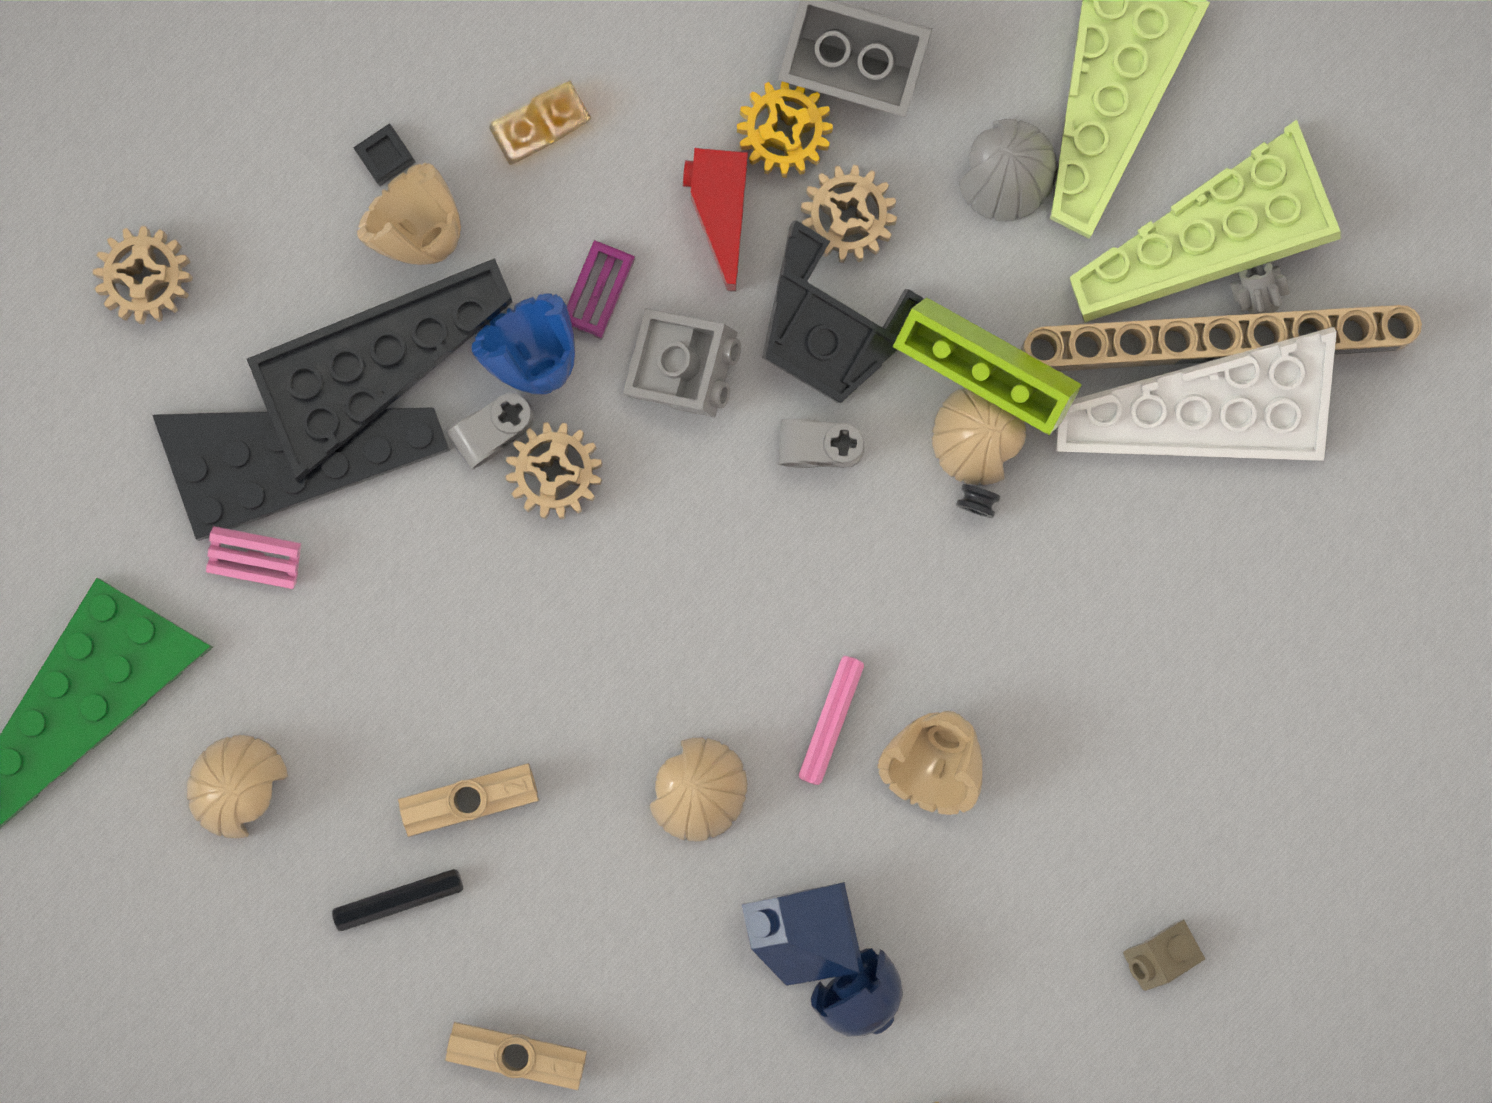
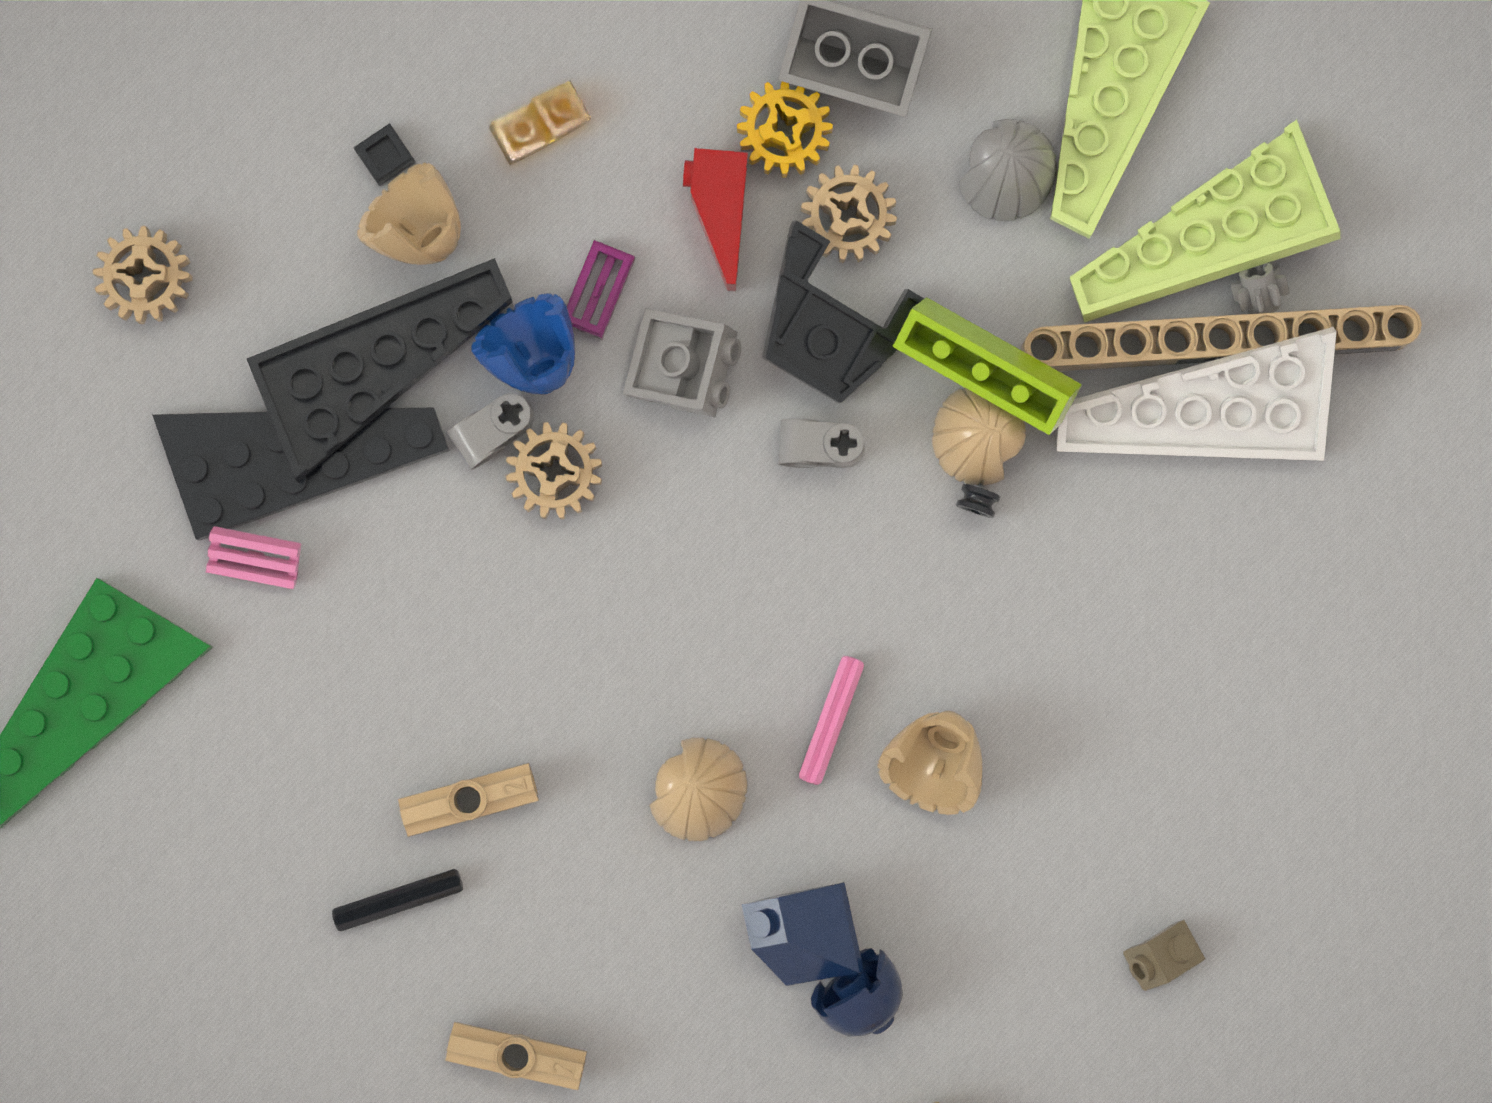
tan hair [187,735,288,839] -> none

